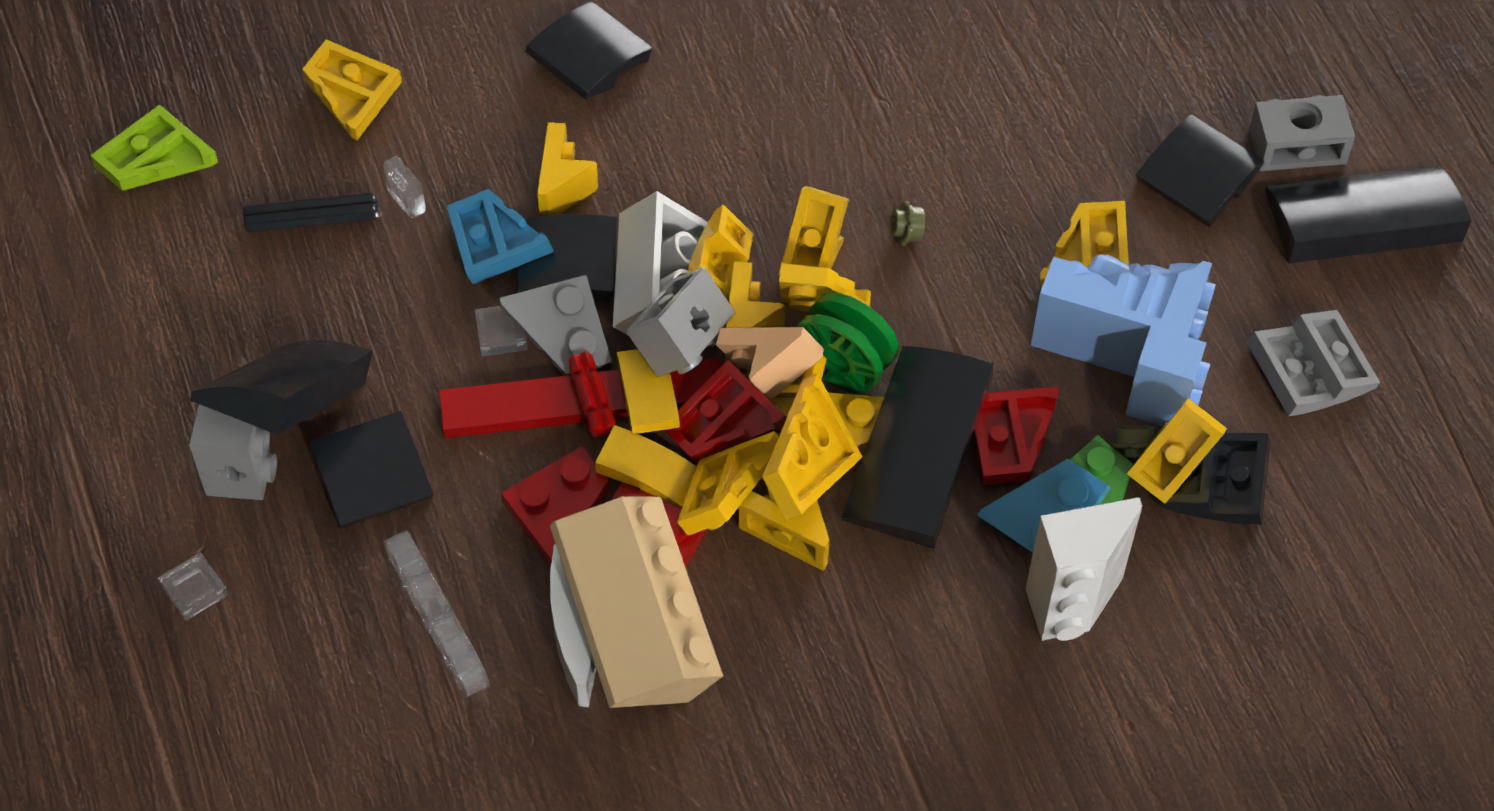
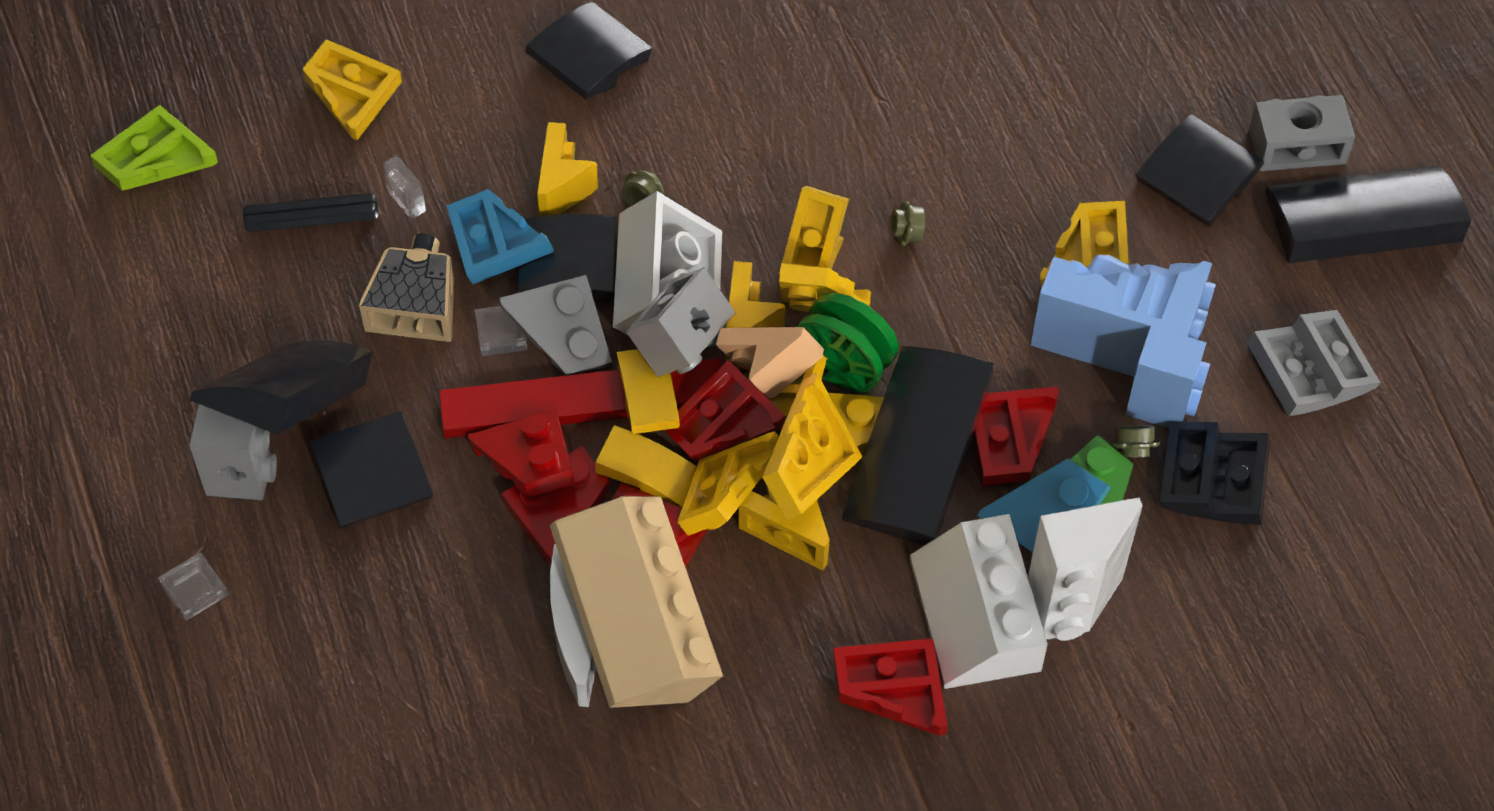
clear beam [383,530,490,697] -> none
red axle [568,351,616,439] -> none
yellow slope [687,205,753,299] -> none
yellow slope [1127,398,1227,504] -> none
none -> torso [359,233,454,342]
none -> red wing [468,409,576,497]
none -> olive plate [621,170,665,207]
none -> red wing [833,639,947,736]
none -> white slope [910,514,1048,689]

